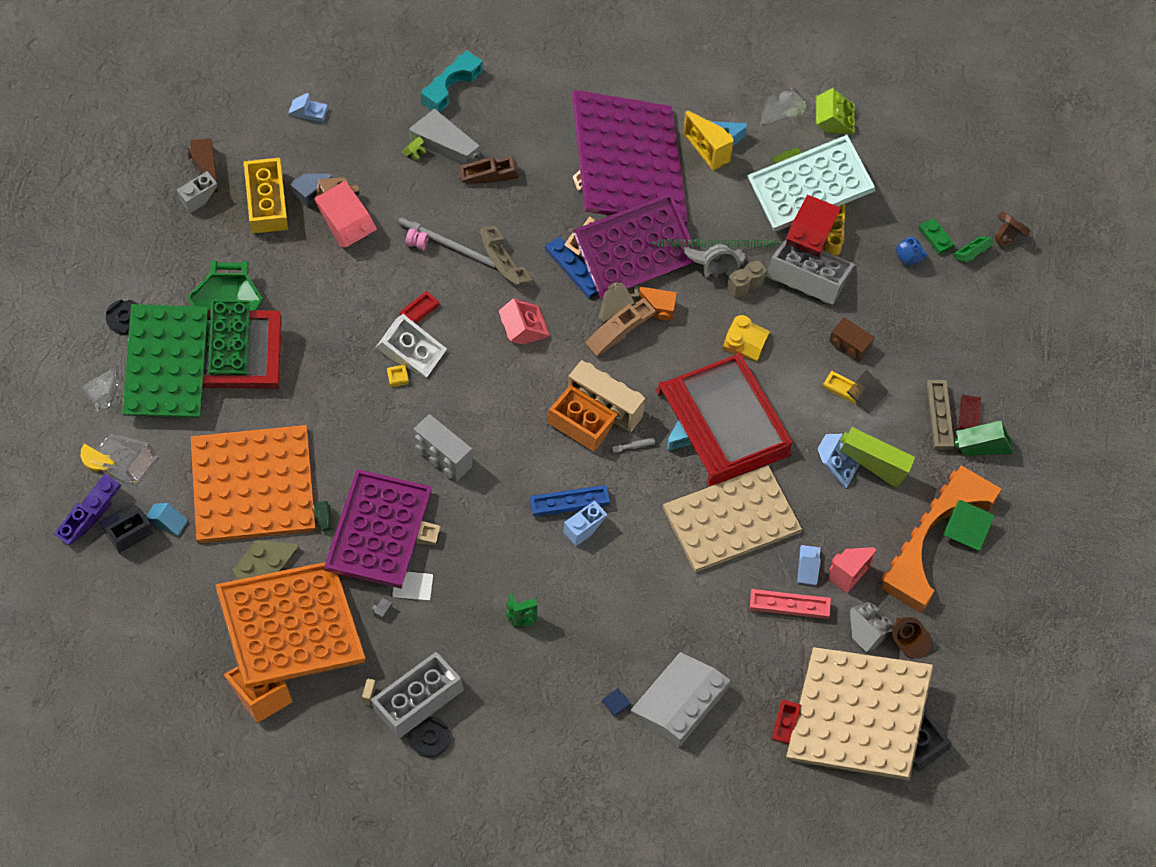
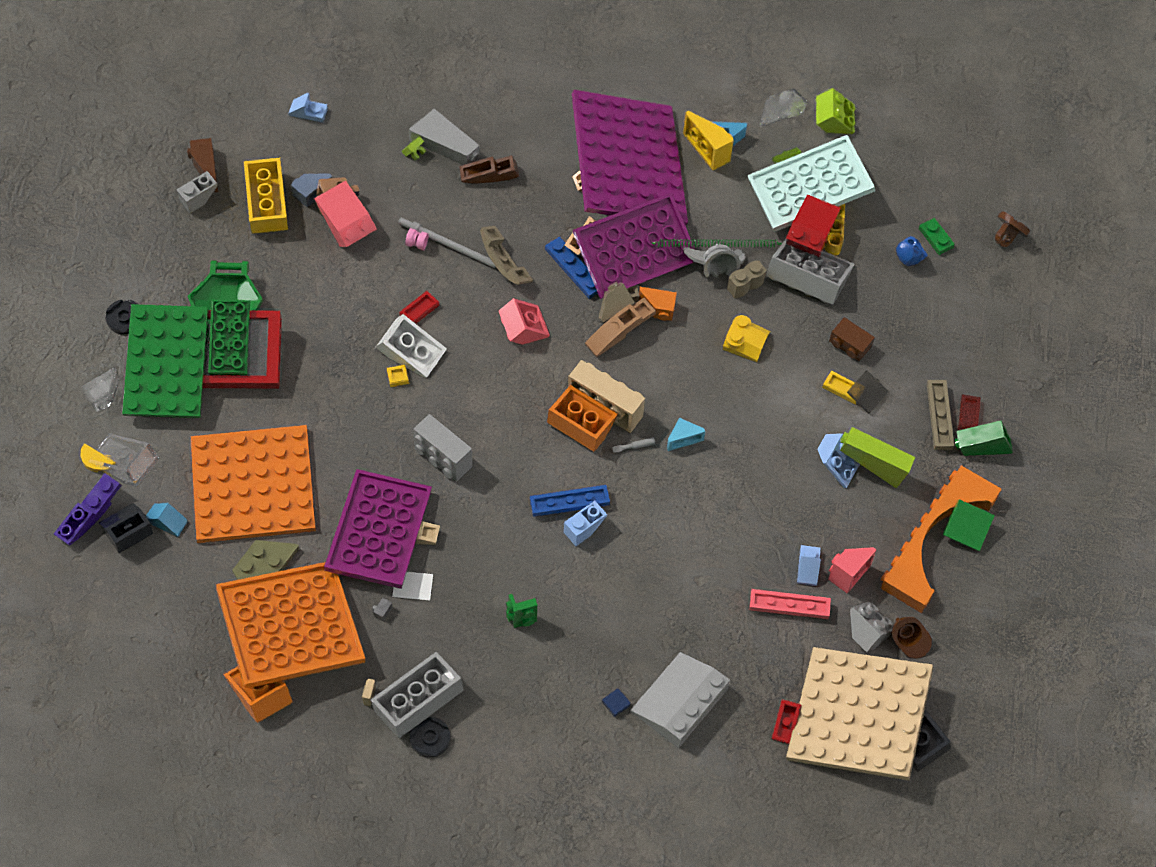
clear green cone [312,501,332,531] -> none
teal arch [421,50,483,113] -> none
piece [655,352,793,487] -> none
tan plate [663,465,802,573] -> none
green plate [953,236,994,262] -> none

